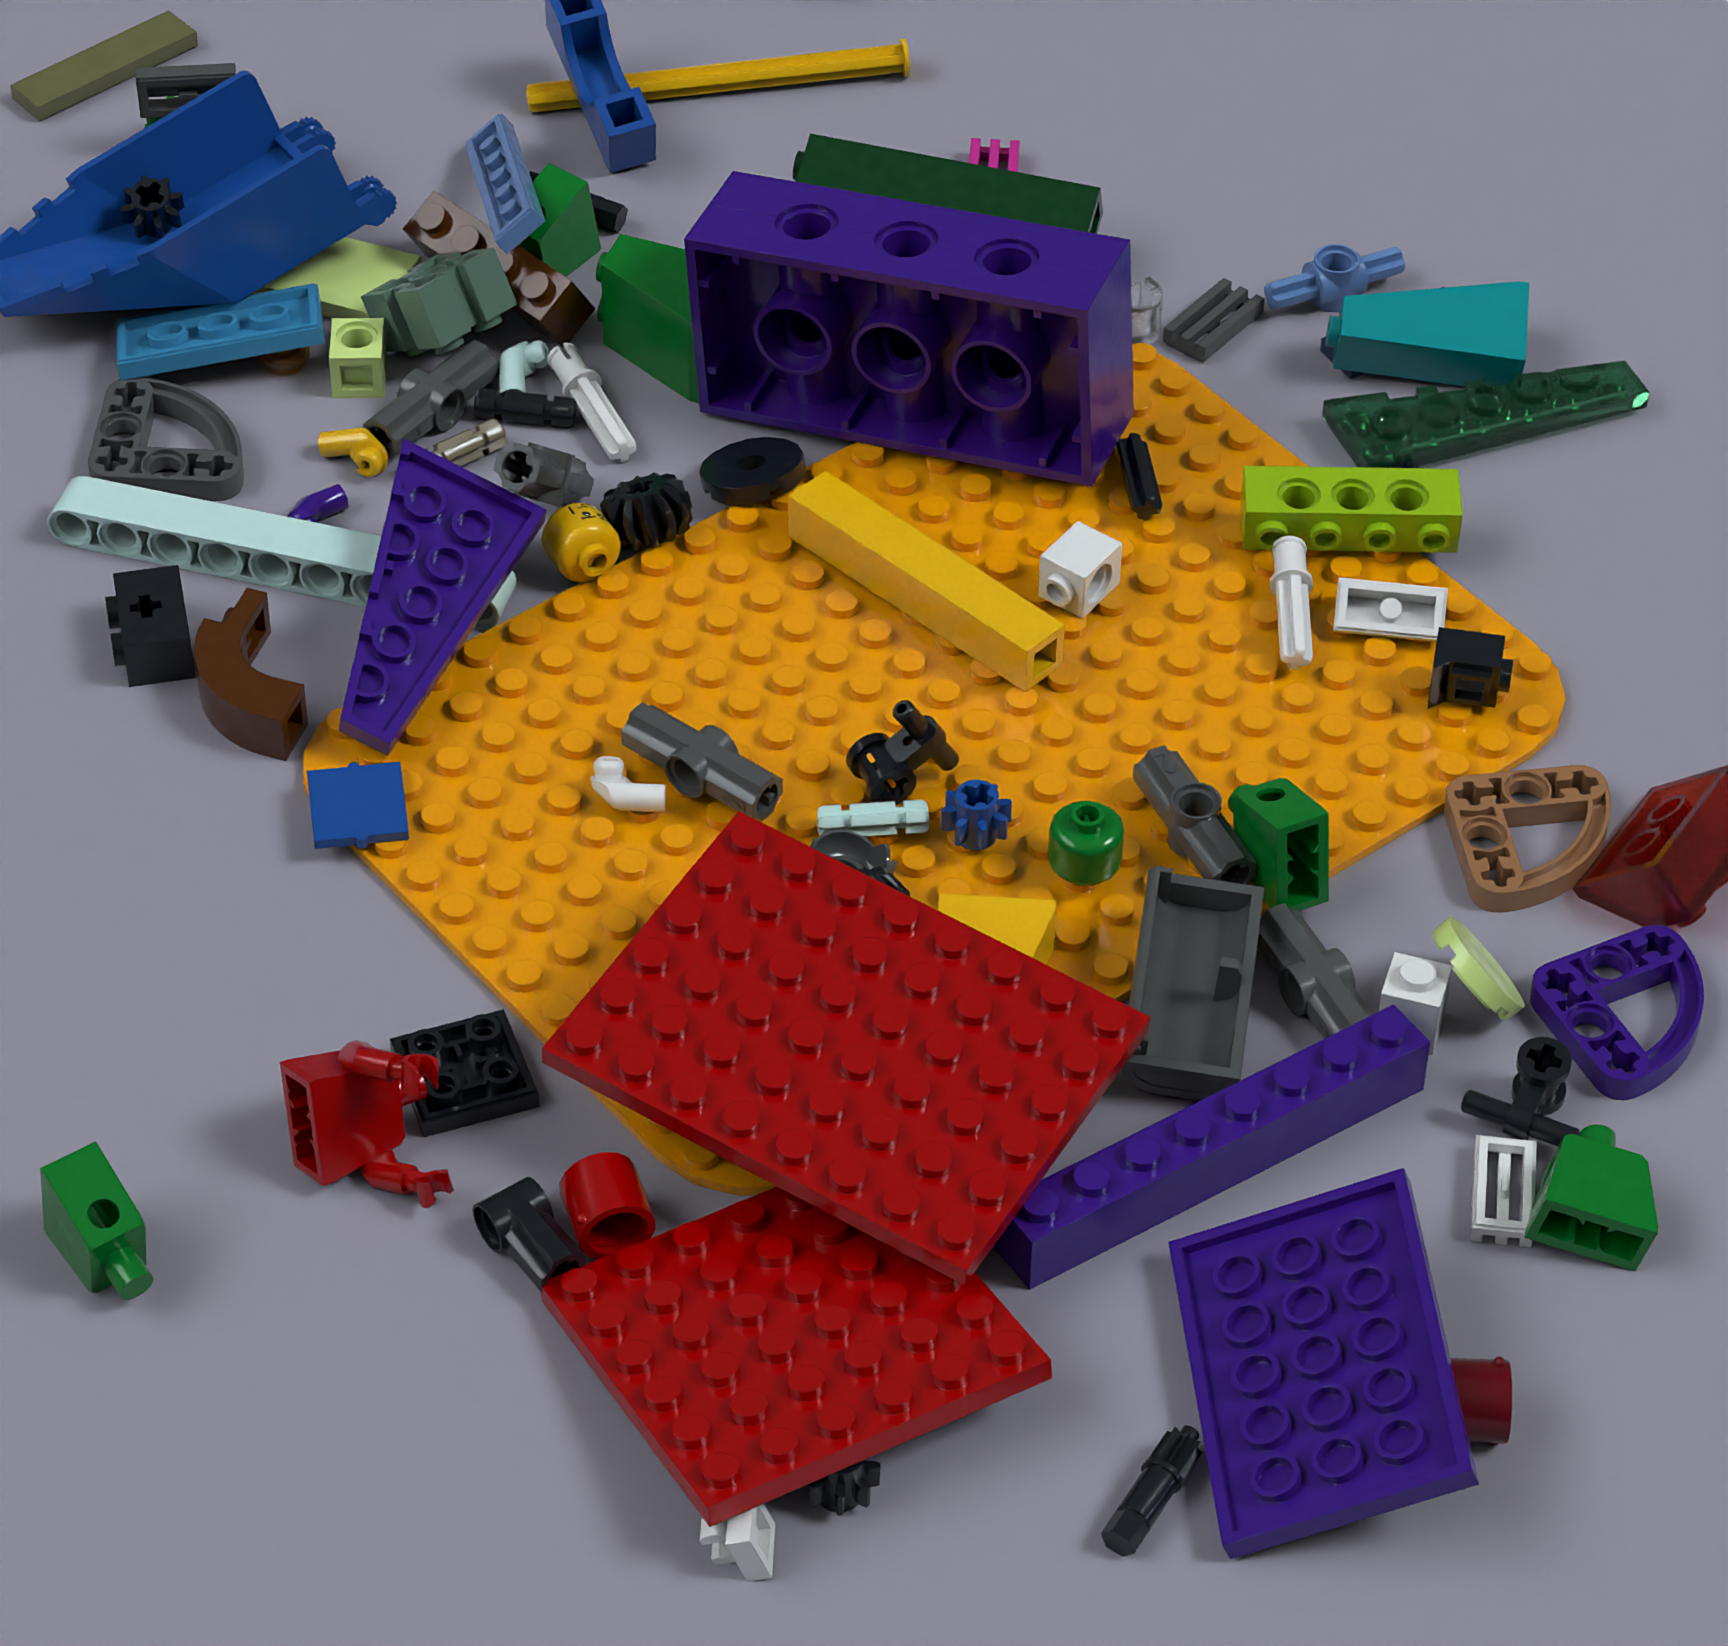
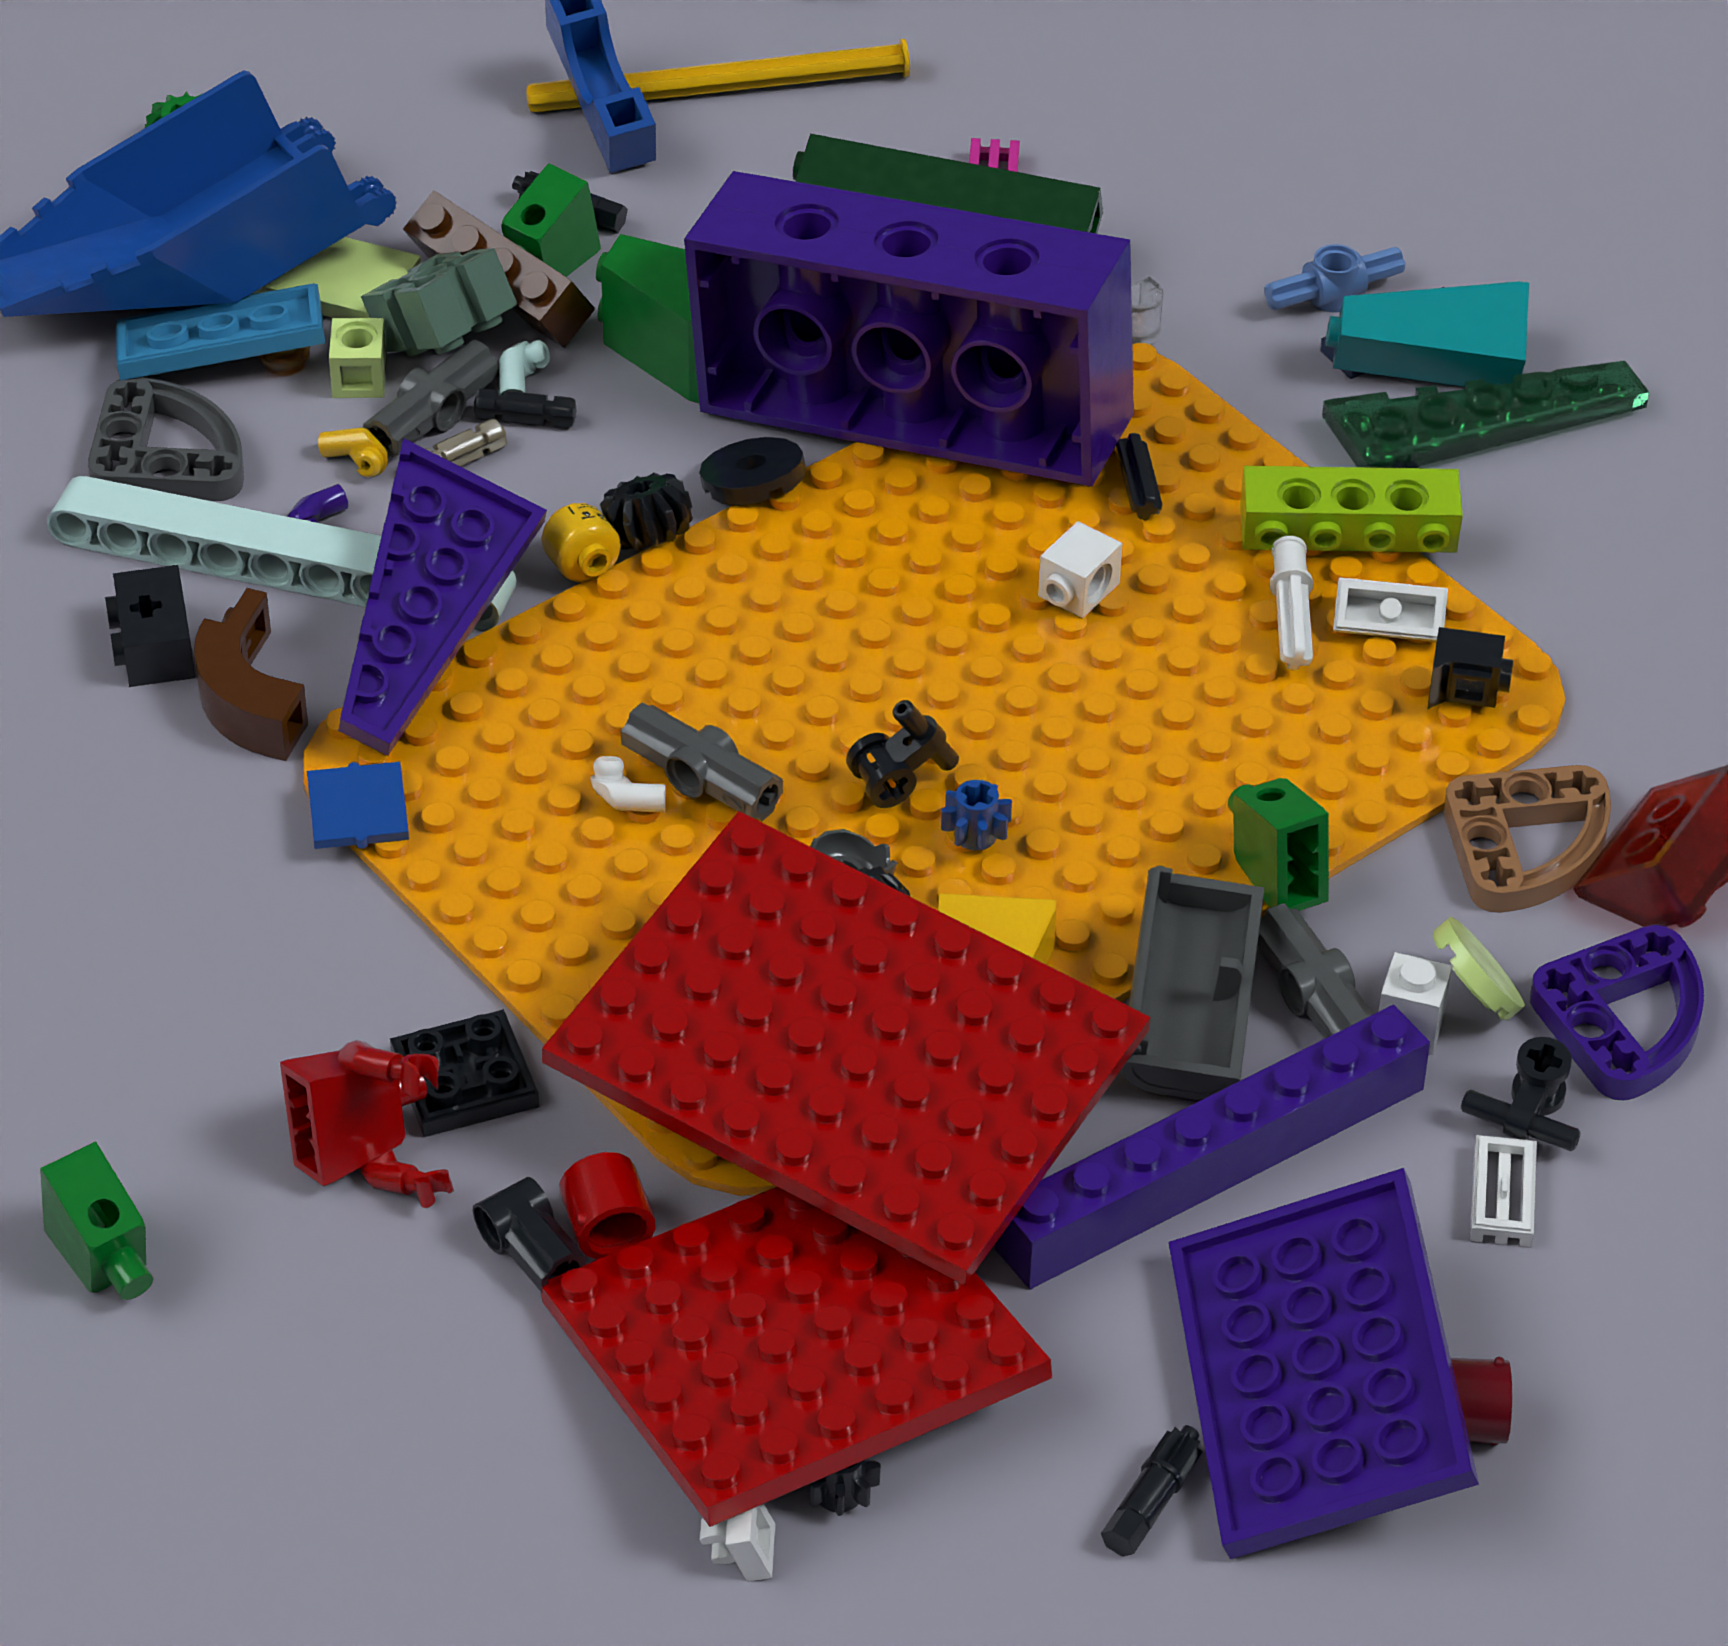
olive tile [10,10,198,121] -> none
black gear [120,175,185,240] -> none
dark grey tile [136,63,236,118] -> none
medium blue tile [465,113,545,254] -> none
dark grey piece [494,442,594,507] -> none
white axle [547,343,637,463] -> none
yellow brick [788,470,1065,692] -> none
light aqua axle [817,799,929,837] -> none
green head [1048,801,1124,887] -> none
dark grey piece [1133,745,1257,884] -> none
dark grey tile [1163,278,1265,362] -> none
green torso [1524,1124,1658,1271] -> none

